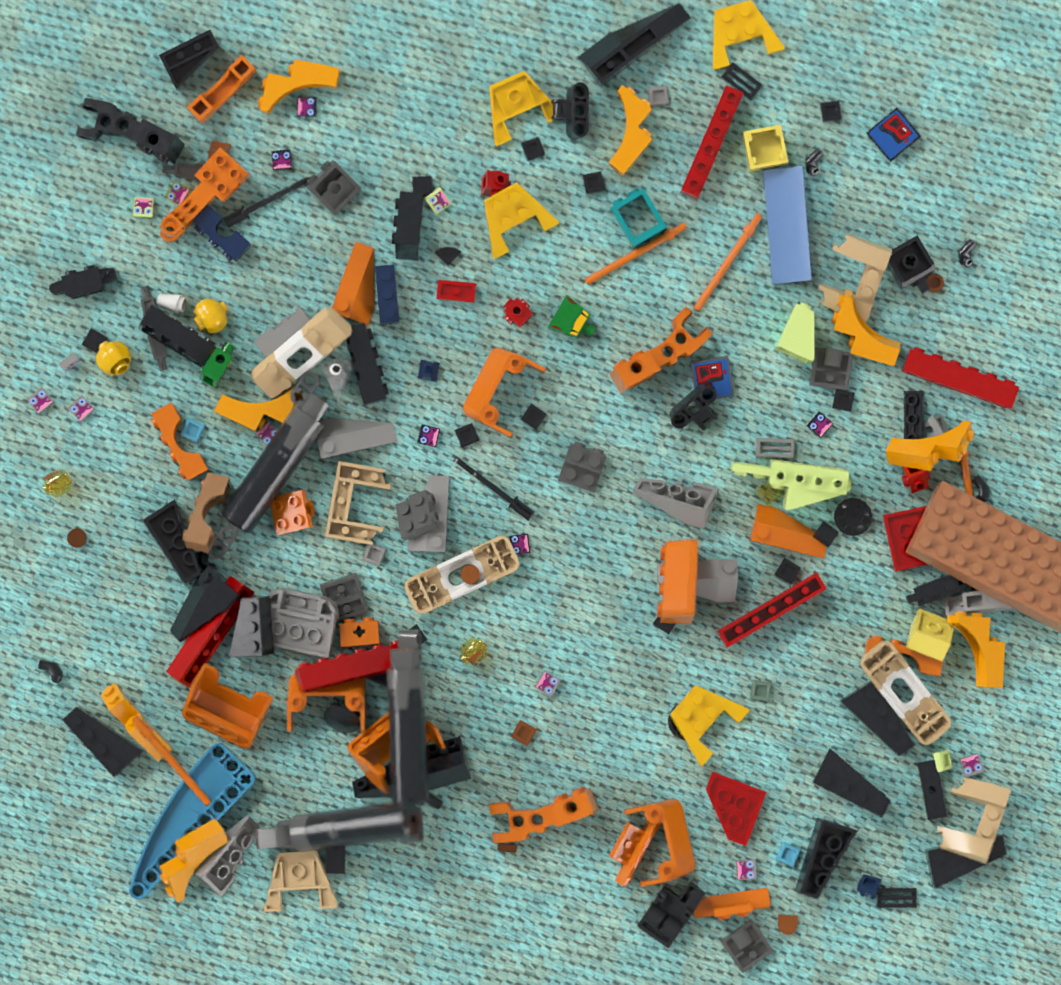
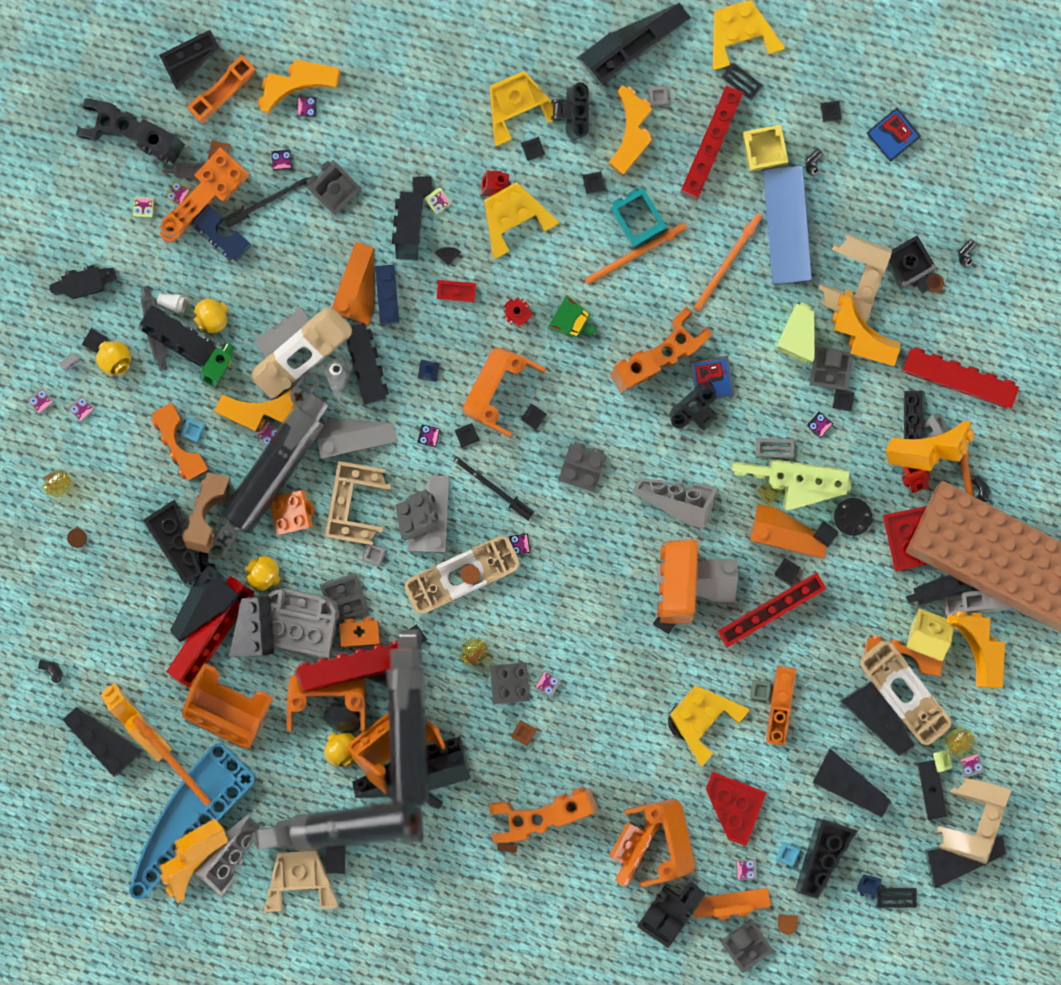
none -> yellow plant [245,556,281,591]
none -> yellow plant [324,732,355,768]
none -> dark grey plate [490,662,530,704]
none -> orange slope [766,665,796,746]
none -> clear yellow head [945,727,975,756]

